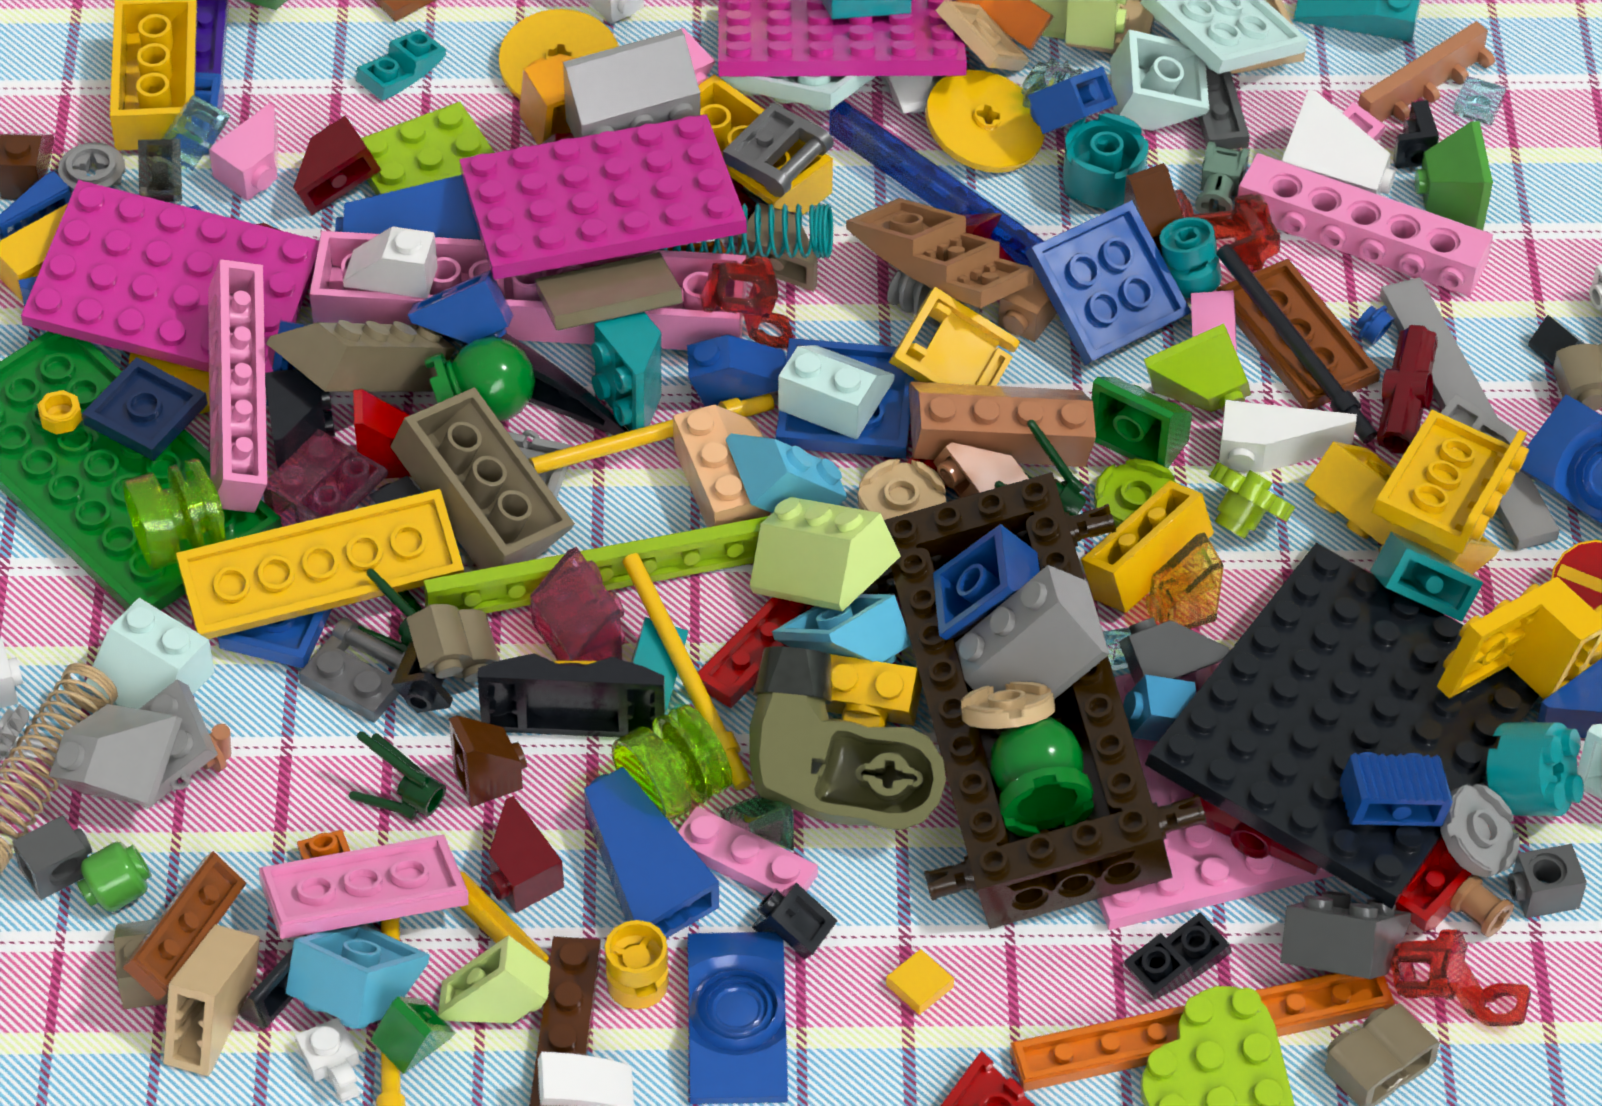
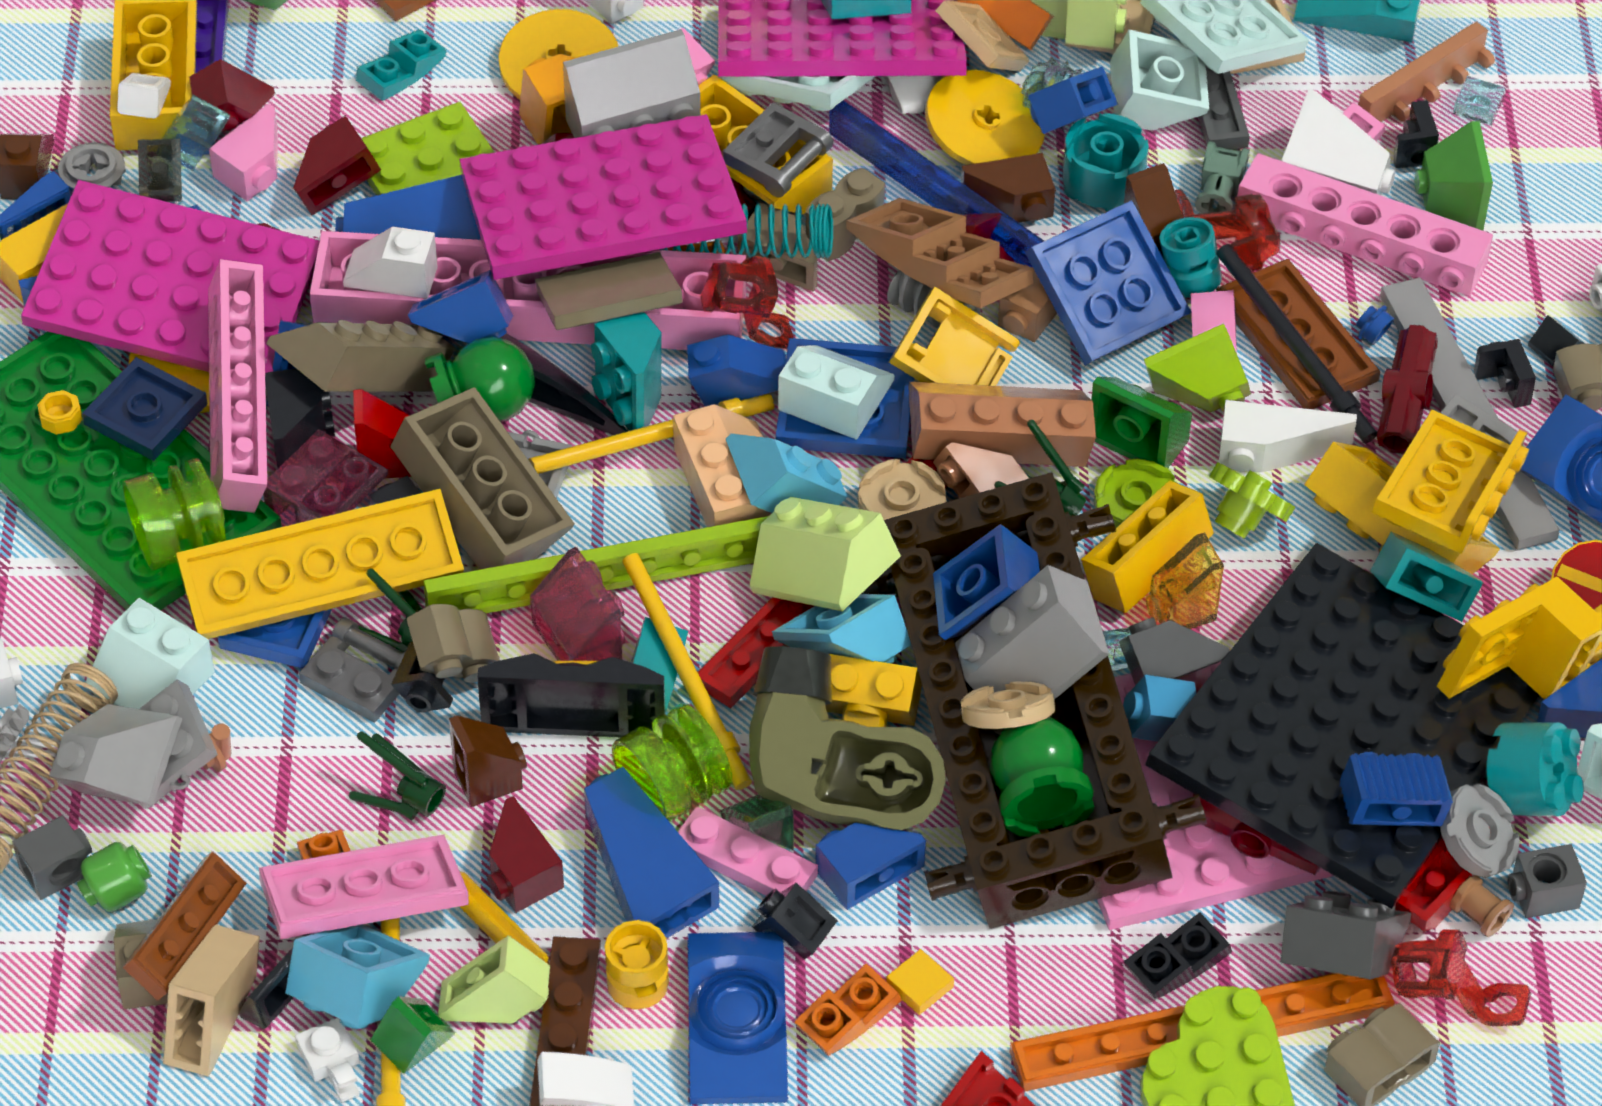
none -> white slope [117,73,171,119]
none -> dark red slope [189,59,275,132]
none -> orange slope [794,963,902,1056]
none -> dark tan brick [806,168,885,261]
none -> blue slope [815,823,926,910]
none -> reddish brown slope [960,153,1056,224]
none -> black bracket [1474,339,1536,408]

